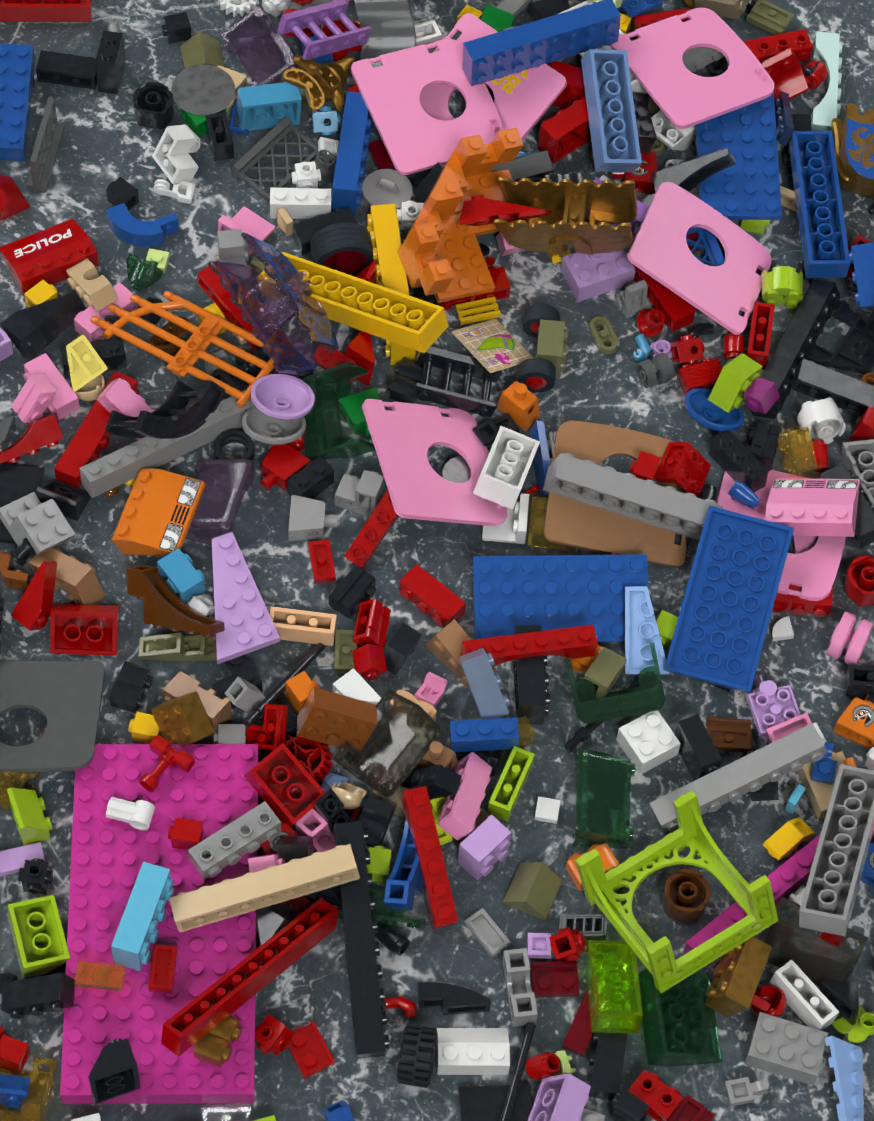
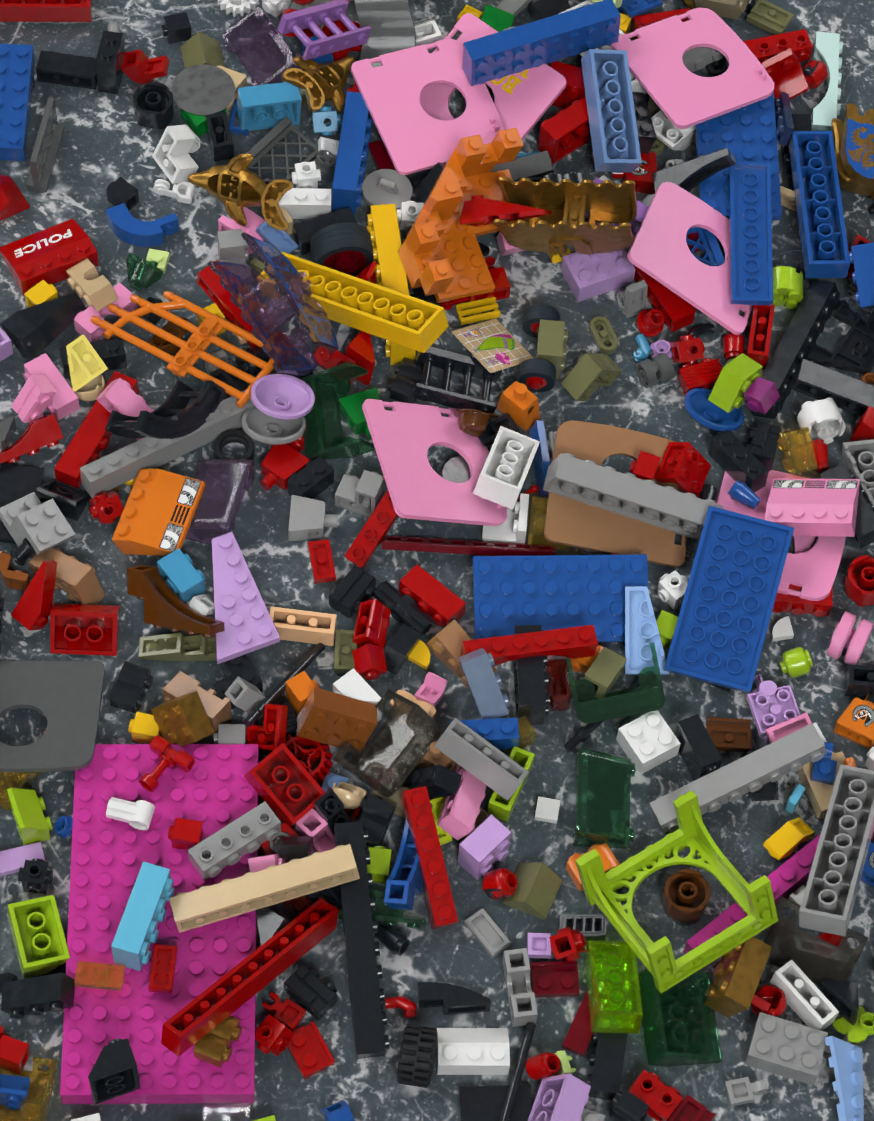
none -> blue plate [54,815,73,838]
none -> red brick [89,490,124,524]
none -> red brick [121,49,170,84]
none -> pearl gold animal [187,154,294,231]
none -> medium blue plate [255,221,299,254]
none -> red plate [262,993,306,1031]
none -> black brick [284,964,337,1021]
none -> black piece [373,581,434,635]
none -> dark red tile [382,535,556,556]
none -> yellow tile [408,640,430,670]
none -> light grey brick [434,718,529,801]
none -> reddish brown piece [454,409,499,437]
none -> red head [482,868,518,900]
none -> clear red brick [547,659,571,711]
none -> olive brick [561,353,622,401]
none -> white brick [657,570,688,610]
none -> blue plate [729,161,773,306]
none -> lime head [779,647,813,679]

